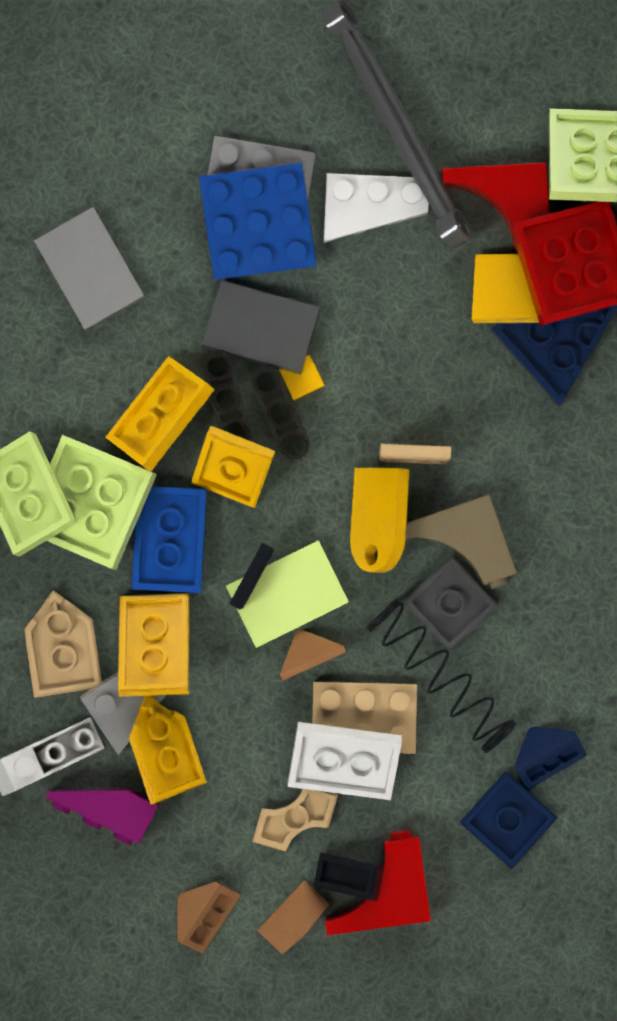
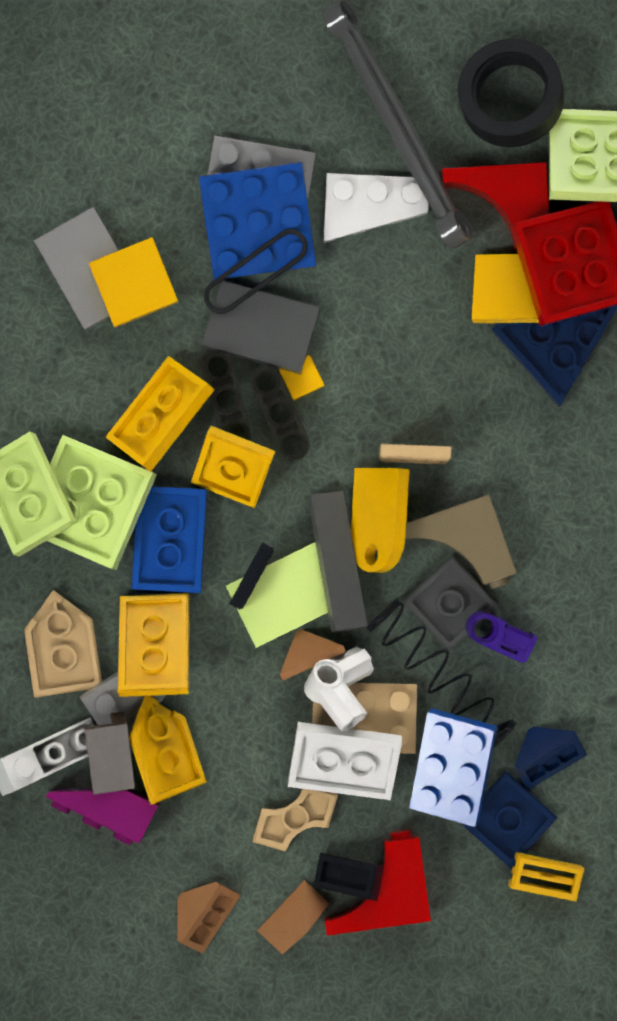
none -> panel [84,711,135,795]
none -> yellow tile [88,237,179,328]
none -> black piece [204,229,308,314]
none -> white piece [304,646,374,732]
none -> dark grey tile [307,491,368,632]
none -> plate [409,708,498,827]
none -> black tyre [458,38,564,147]
none -> dark purple piece [466,611,537,663]
none -> yellow tile [508,852,585,902]

